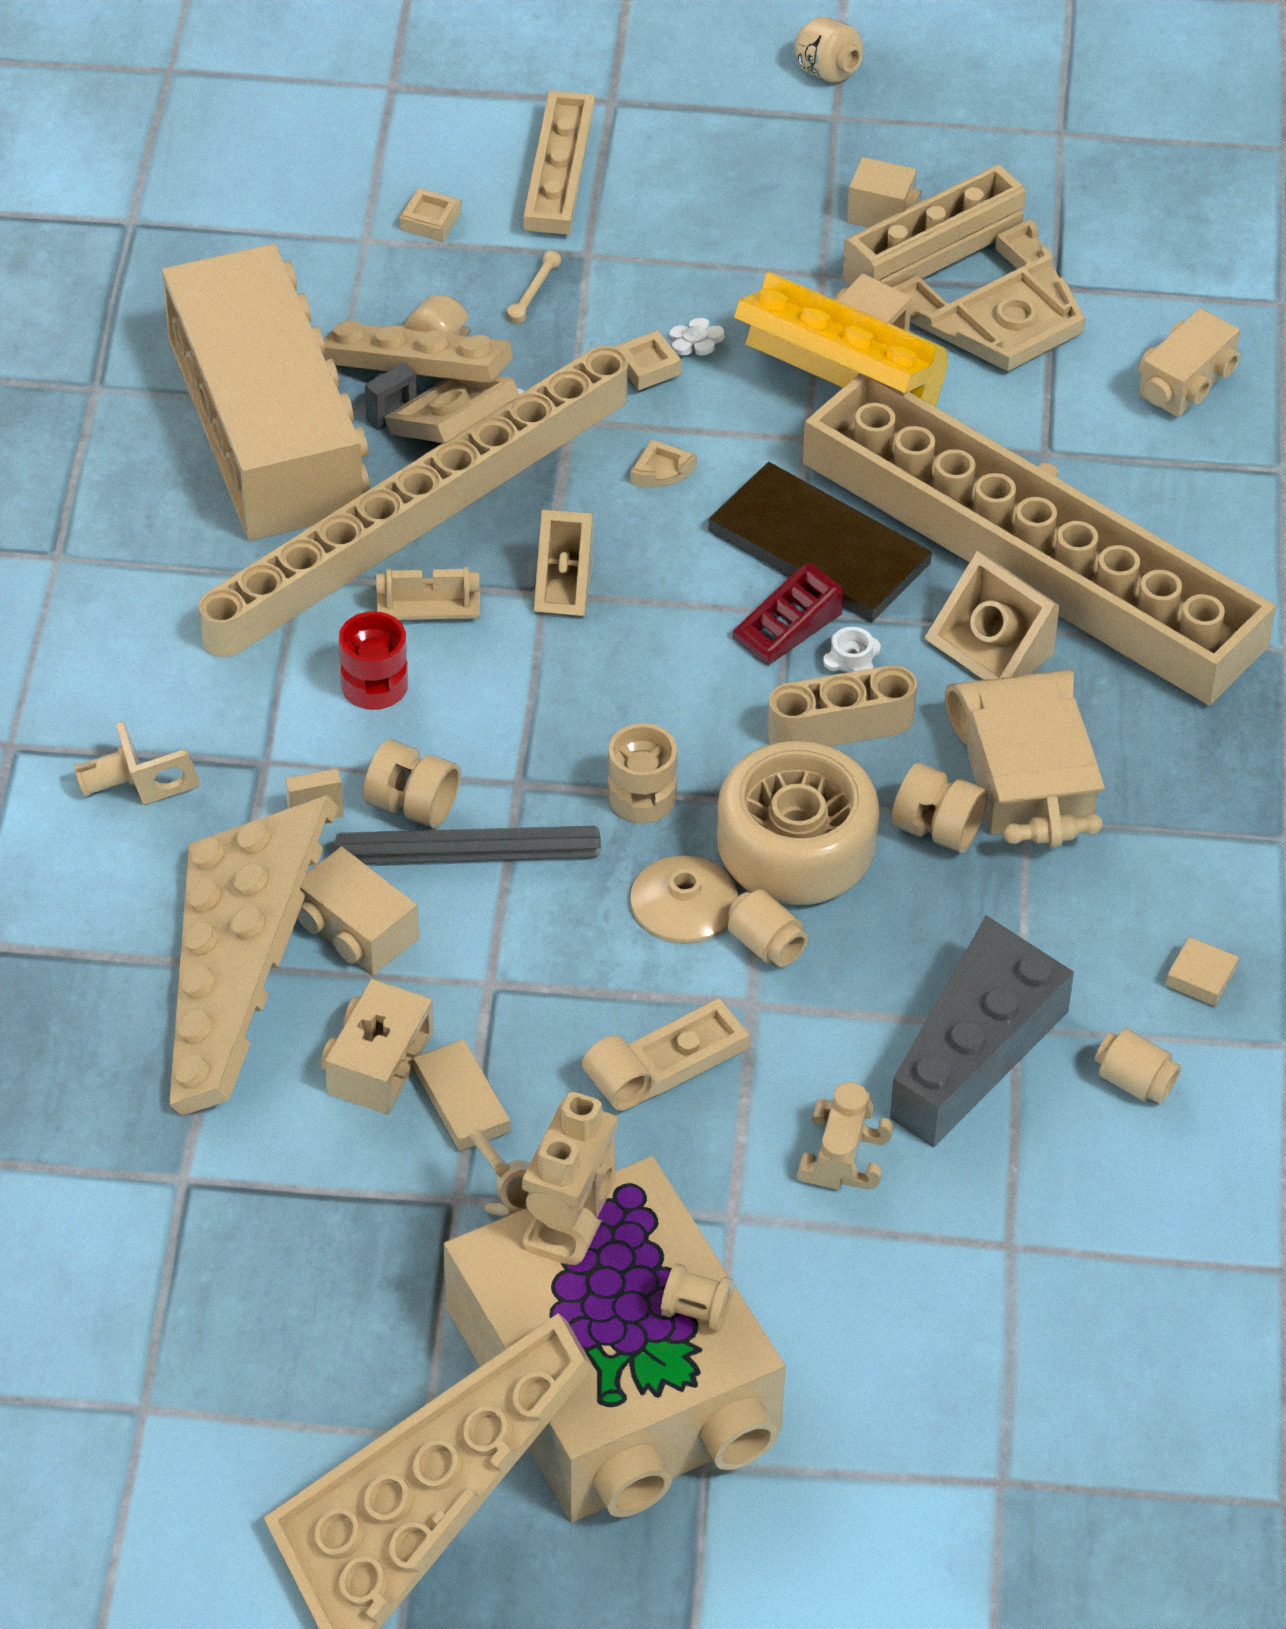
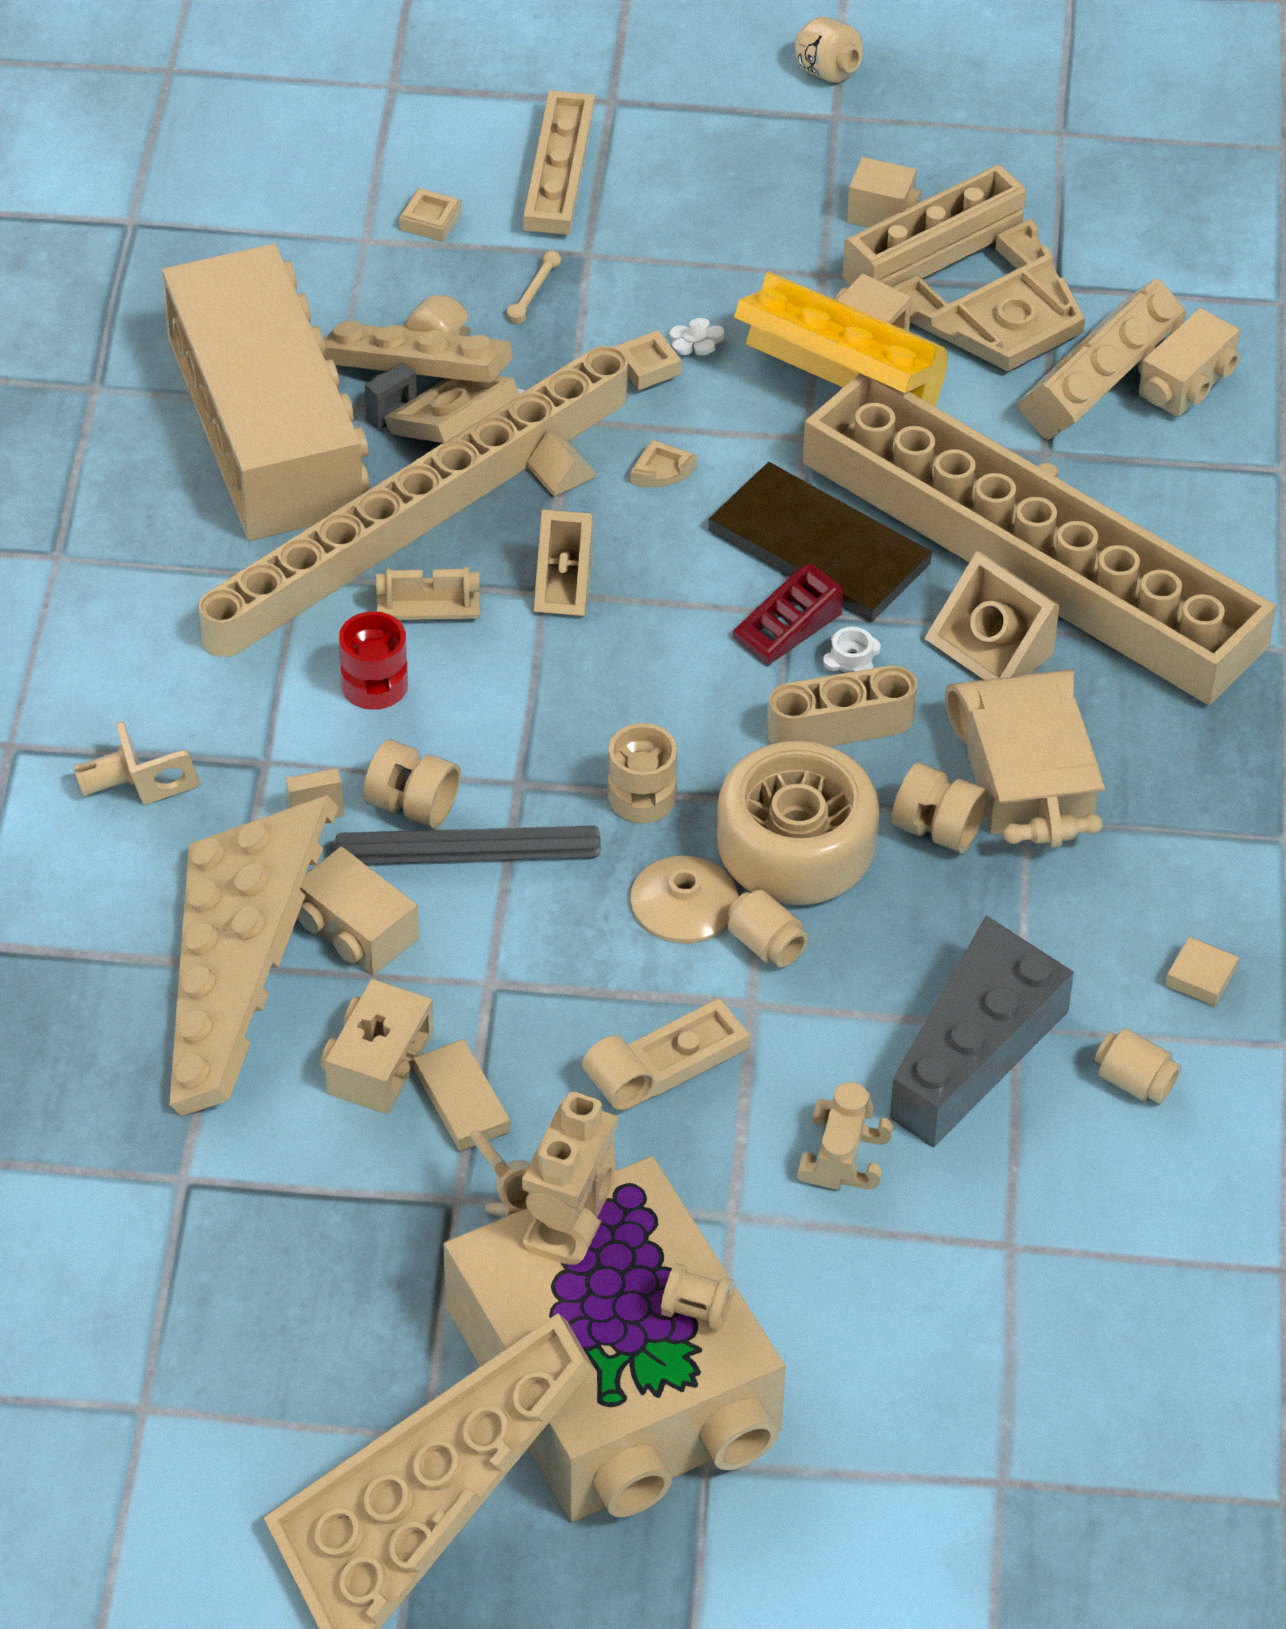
none -> tan slope [527,431,596,497]
none -> tan brick [1017,278,1187,440]

